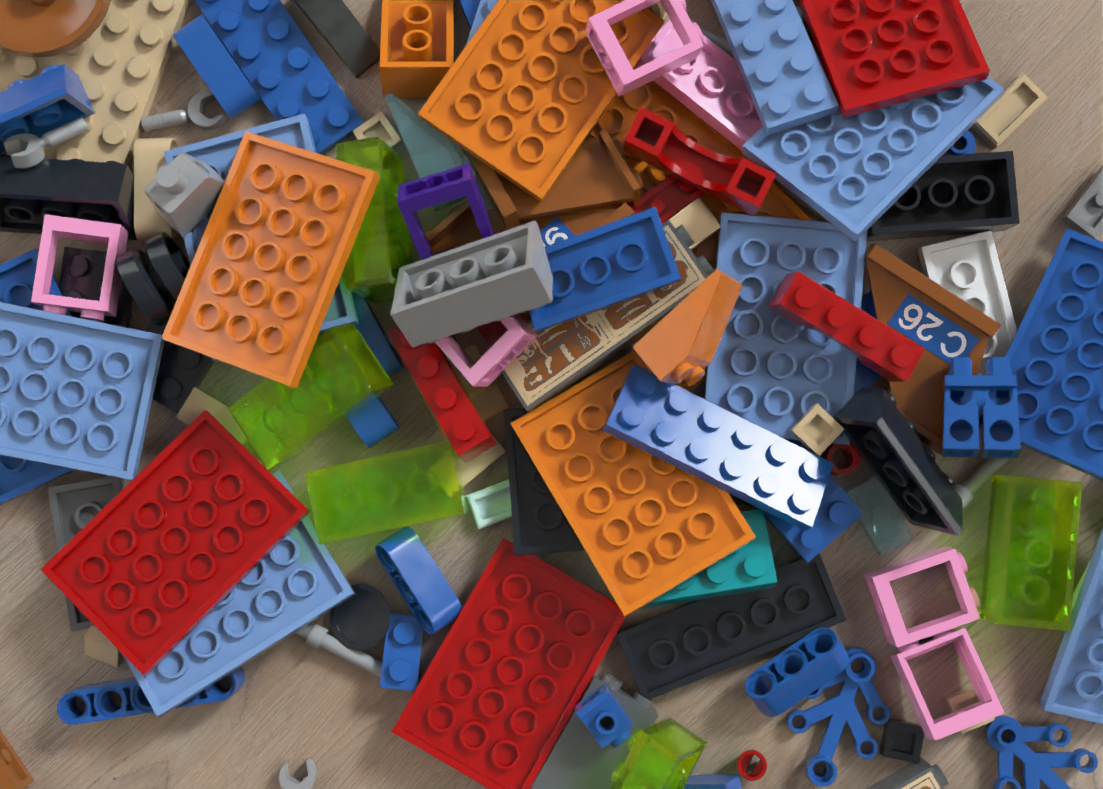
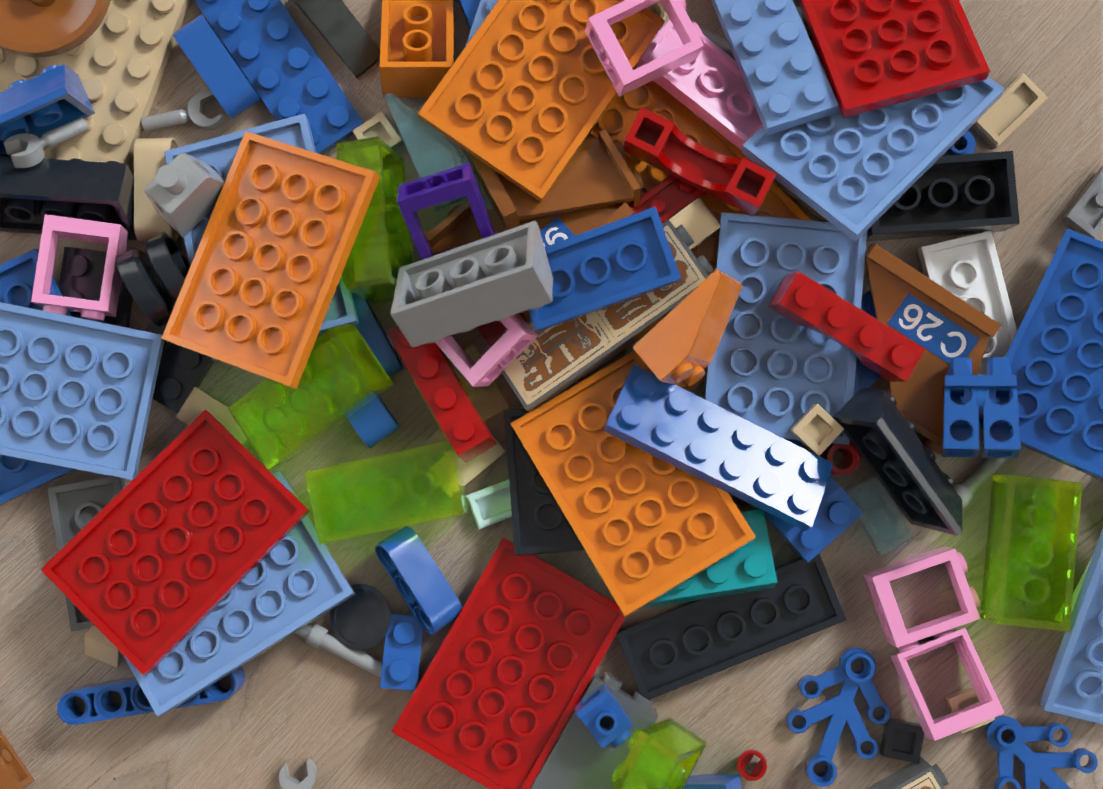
blue beam [745,627,849,717] -> none

